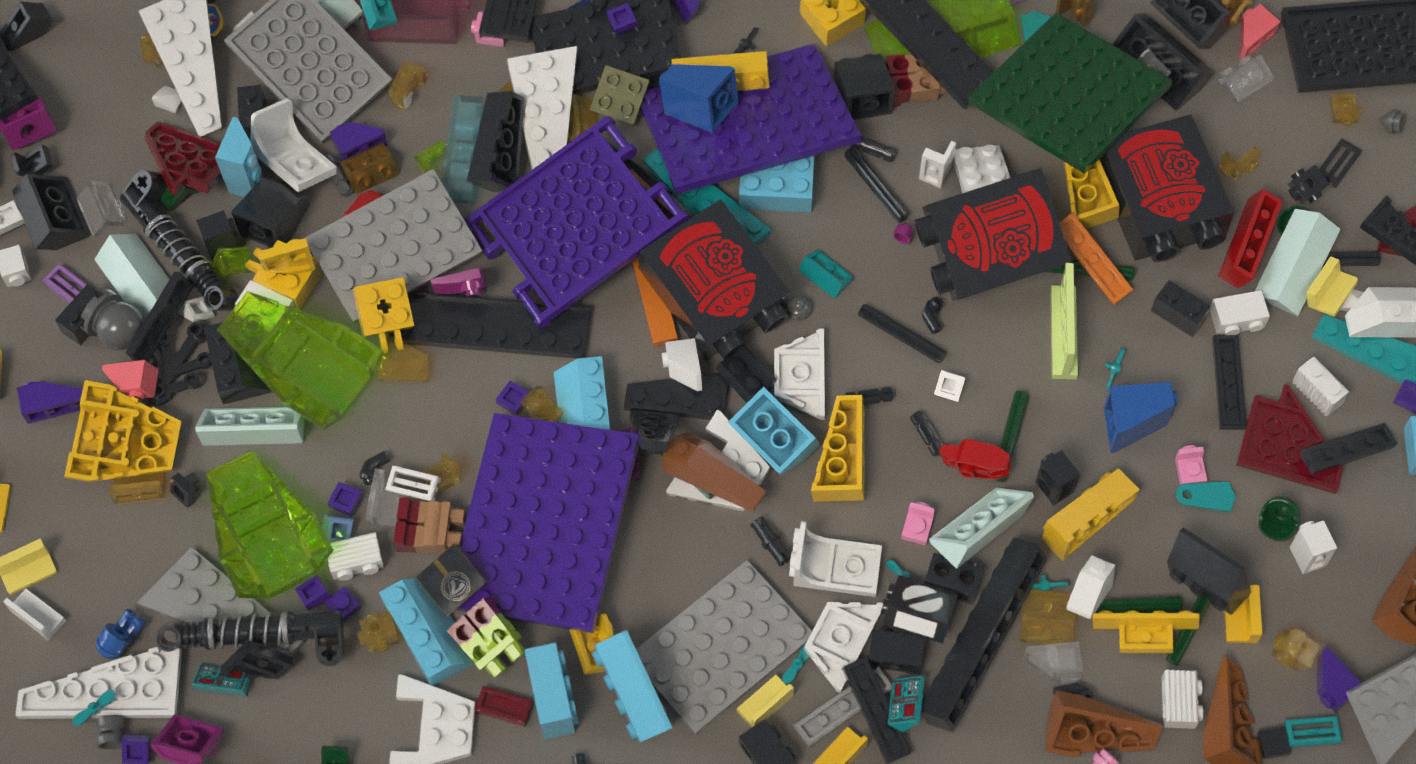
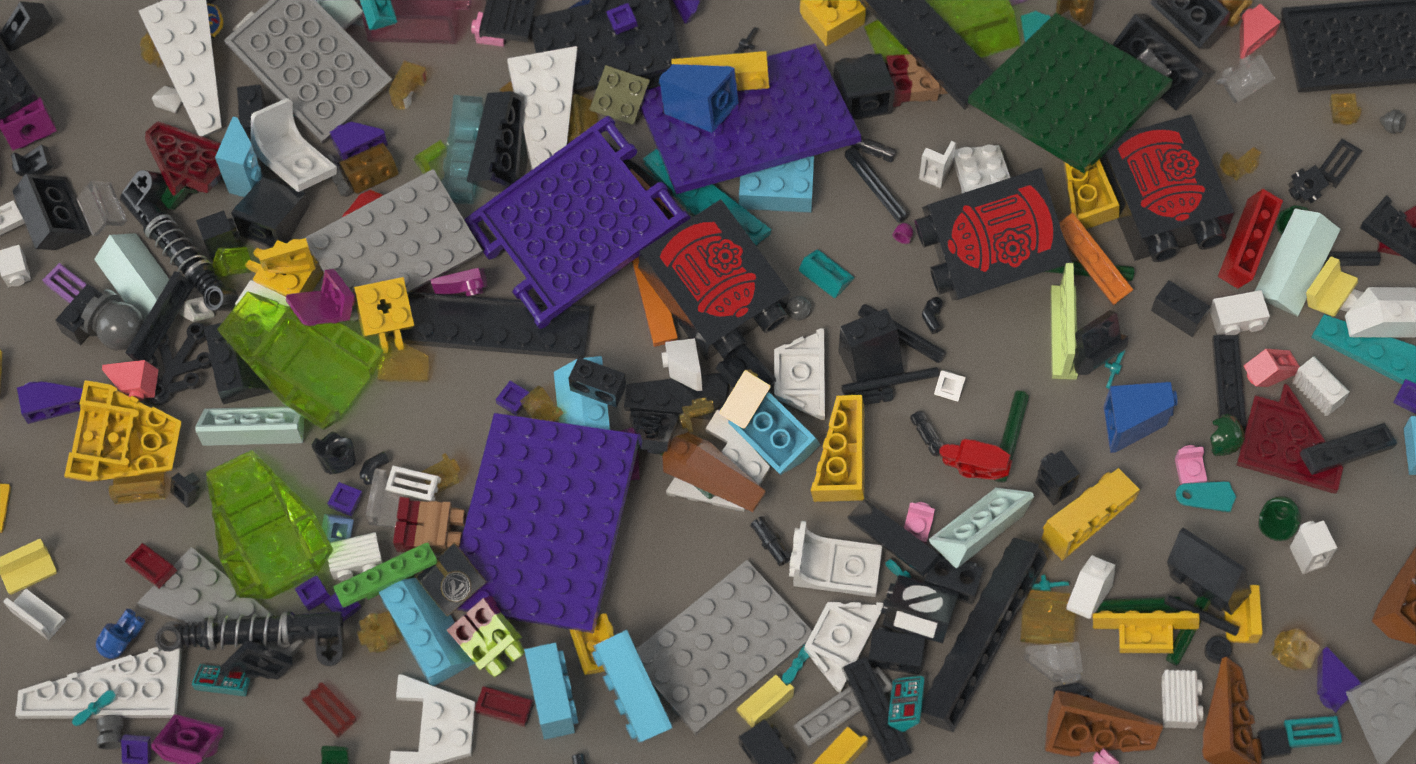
none -> dark red tile [125,543,177,589]
none -> magenta bracket [286,269,355,326]
none -> clear red tile [302,682,358,738]
none -> black hair [311,432,356,475]
none -> bright green bracket [333,543,437,607]
none -> black brick [568,357,626,408]
none -> clear yellow bracket [679,397,715,433]
none -> panel [719,370,771,428]
none -> black slope [838,308,904,383]
none -> black bar [841,367,939,395]
none -> black tile [847,499,940,577]
none -> black brick [1073,310,1128,375]
none -> black bar [1164,594,1240,636]
none -> black tile [1204,636,1232,664]
none -> dark green hair [1210,413,1245,456]
none -> coral slope [1244,349,1300,387]

